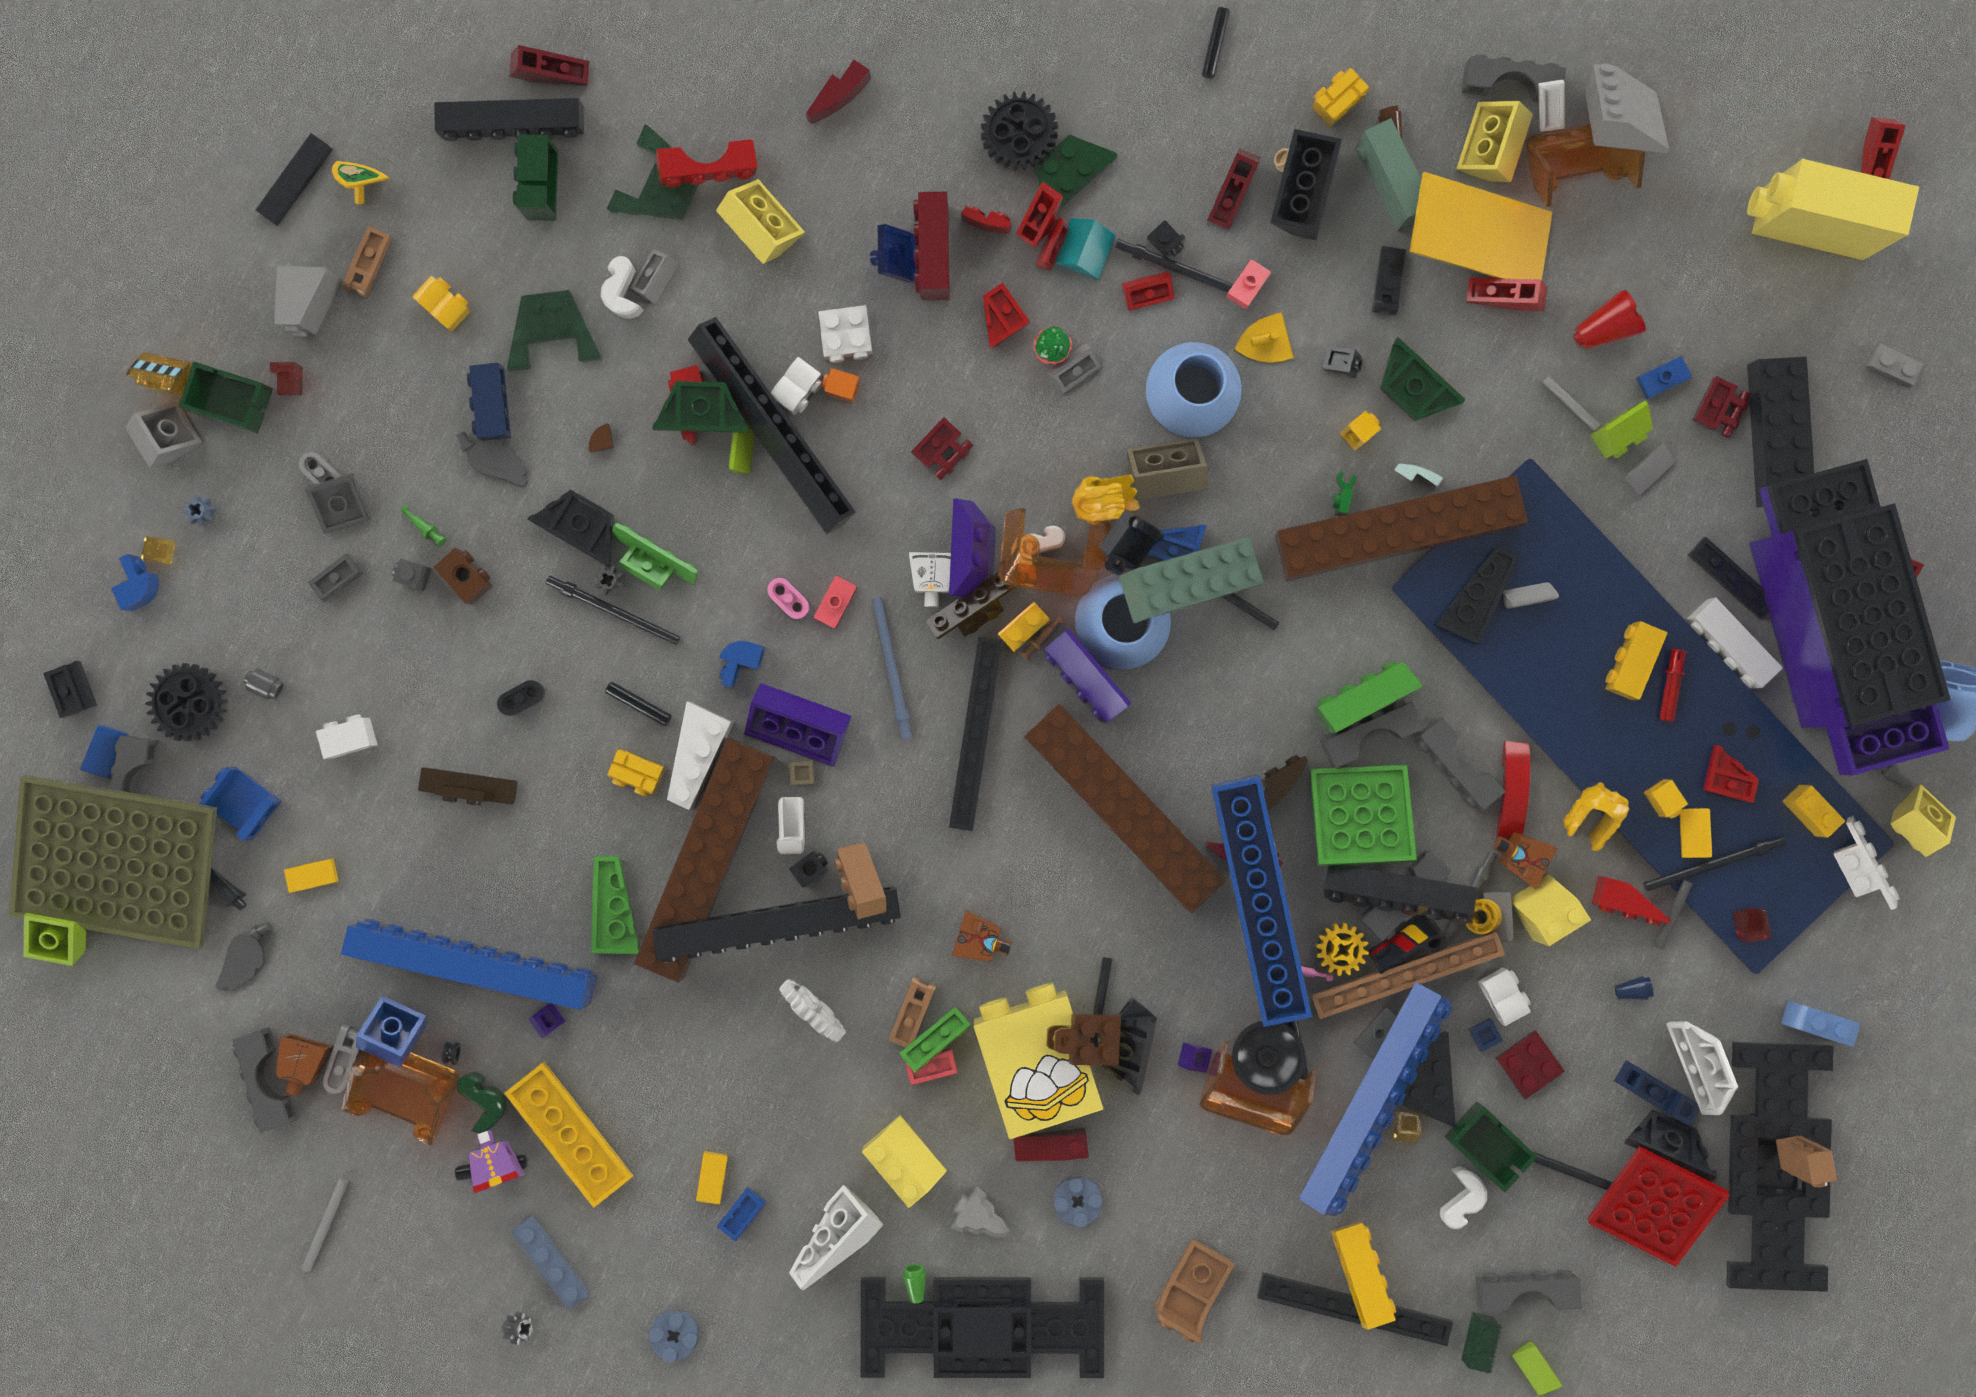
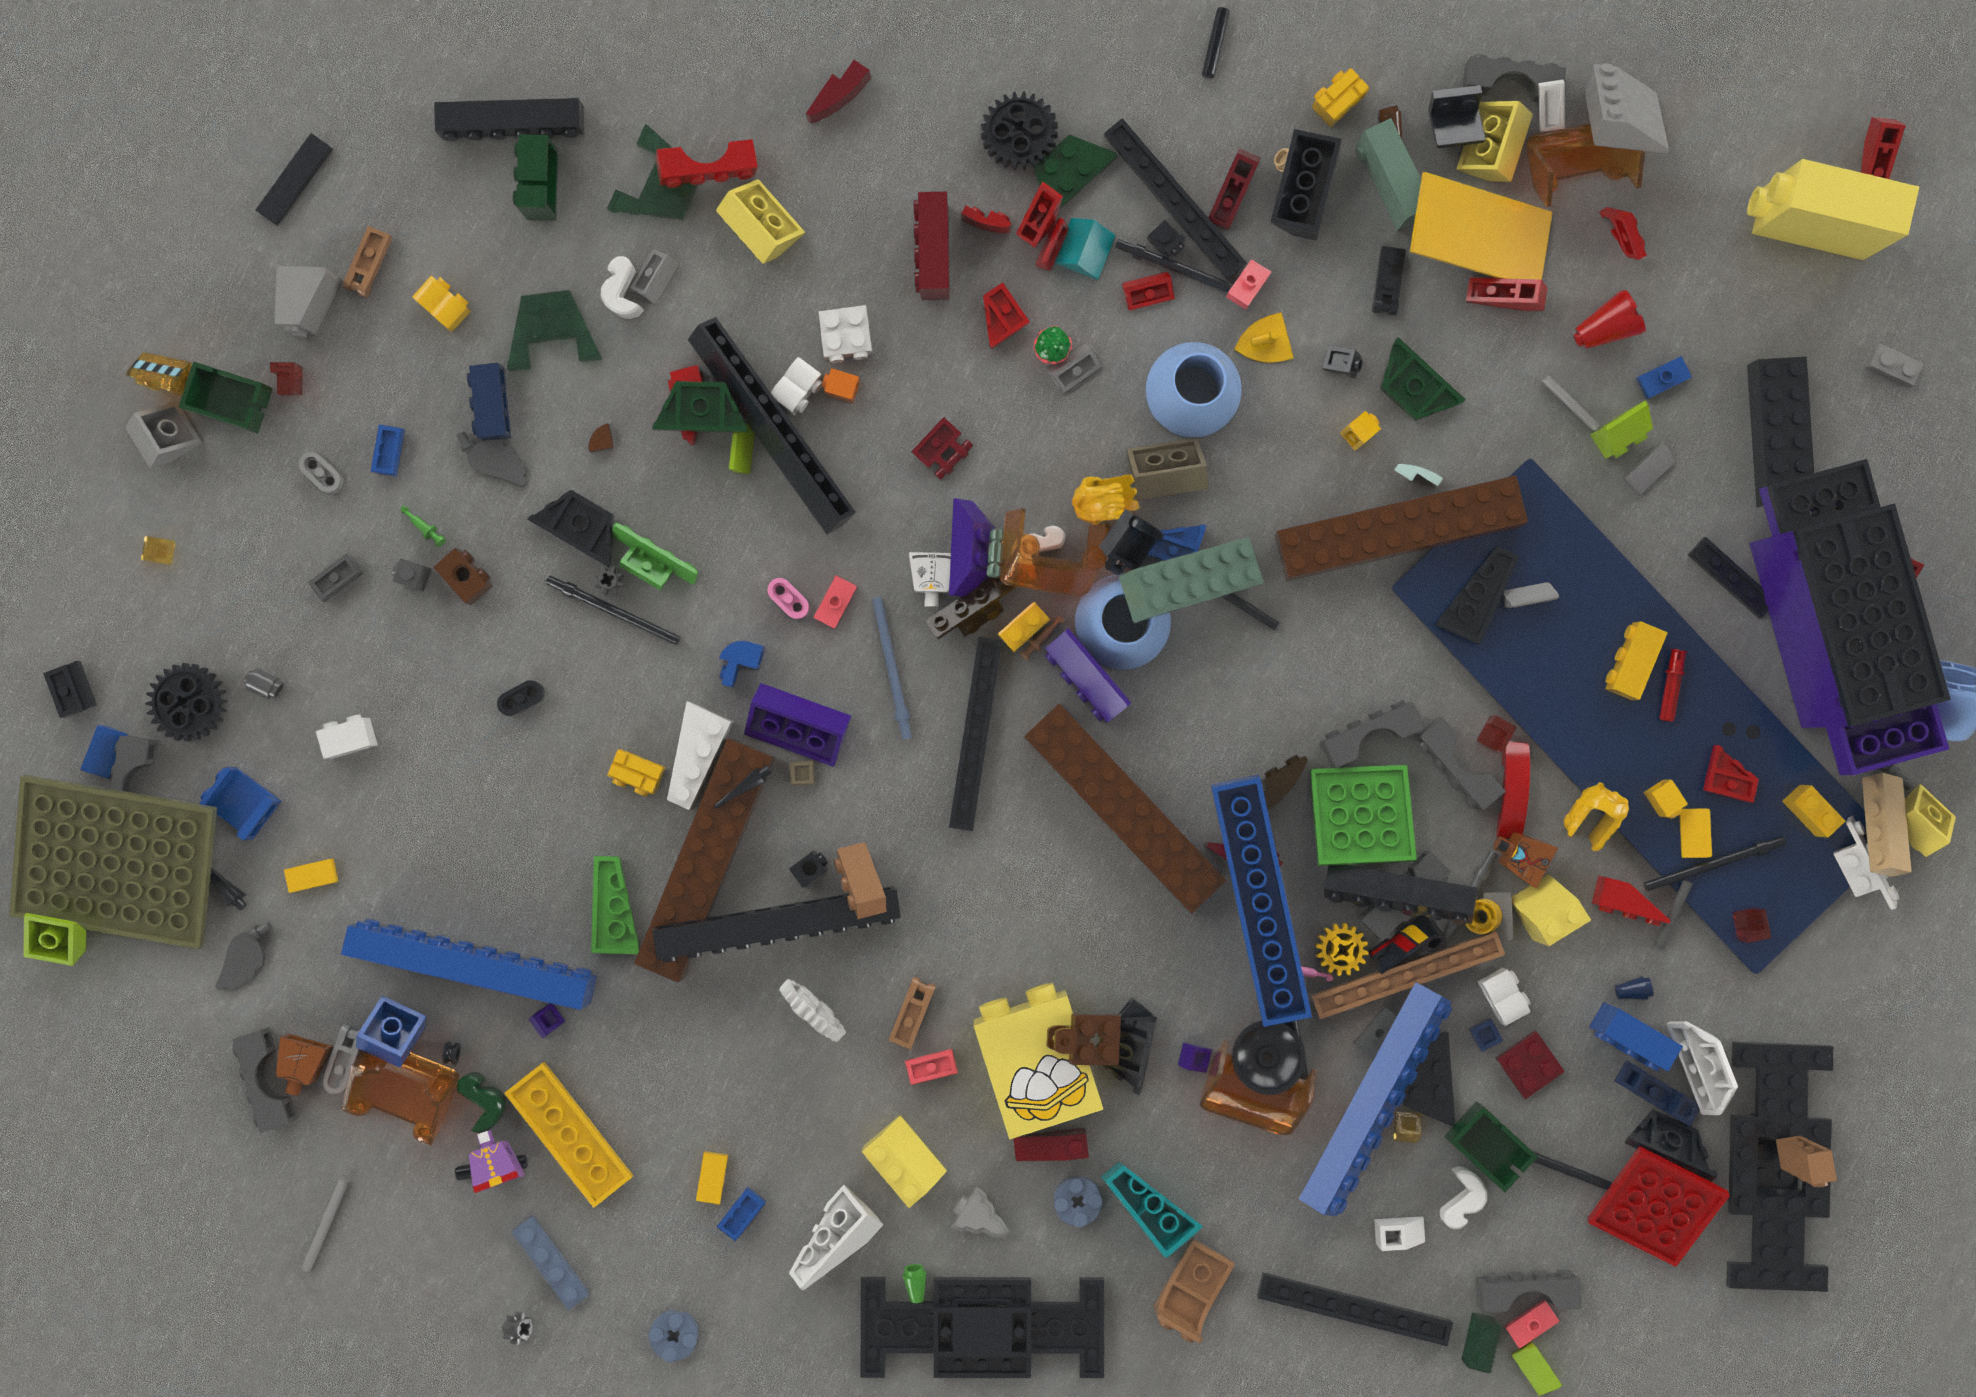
blue brick [111,554,159,612] -> none
sand blue gear [183,496,217,527] -> none
dark grey tile [305,473,372,534] -> none
shield [332,161,389,205] -> none
dark brown bracket [418,767,518,806] -> none
dark red slope [509,45,589,86] -> none
black axle [605,682,672,726] -> none
white animal [777,797,805,854] -> none
clear blue tile [870,224,915,283] -> none
bright green plate [899,1007,971,1074] -> none
dark orange torso [952,910,1012,961] -> none
black bar [1090,957,1112,1046] -> none
bright green slope [1314,660,1422,733] -> none
yellow brick [1330,1222,1396,1330] -> none
green plate [1332,472,1356,516] -> none
white brick [1687,597,1783,689] -> none
dark red plate [1693,376,1751,438] -> none
medium blue brick [1780,1000,1861,1047] -> none
none -> blue plate [370,424,405,477]
none -> black piece [714,765,772,809]
none -> sand green axle [987,529,1004,577]
none -> teal wedge [1101,1161,1203,1258]
none -> black plate [1104,118,1247,281]
none -> white slope [1374,1217,1425,1251]
none -> black bracket [1428,85,1485,148]
none -> clear red panel [1477,715,1517,752]
none -> coral plate [1504,1299,1560,1349]
none -> blue brick [1589,1002,1683,1072]
none -> red wing [1599,207,1647,260]
none -> tan brick [1862,773,1912,877]

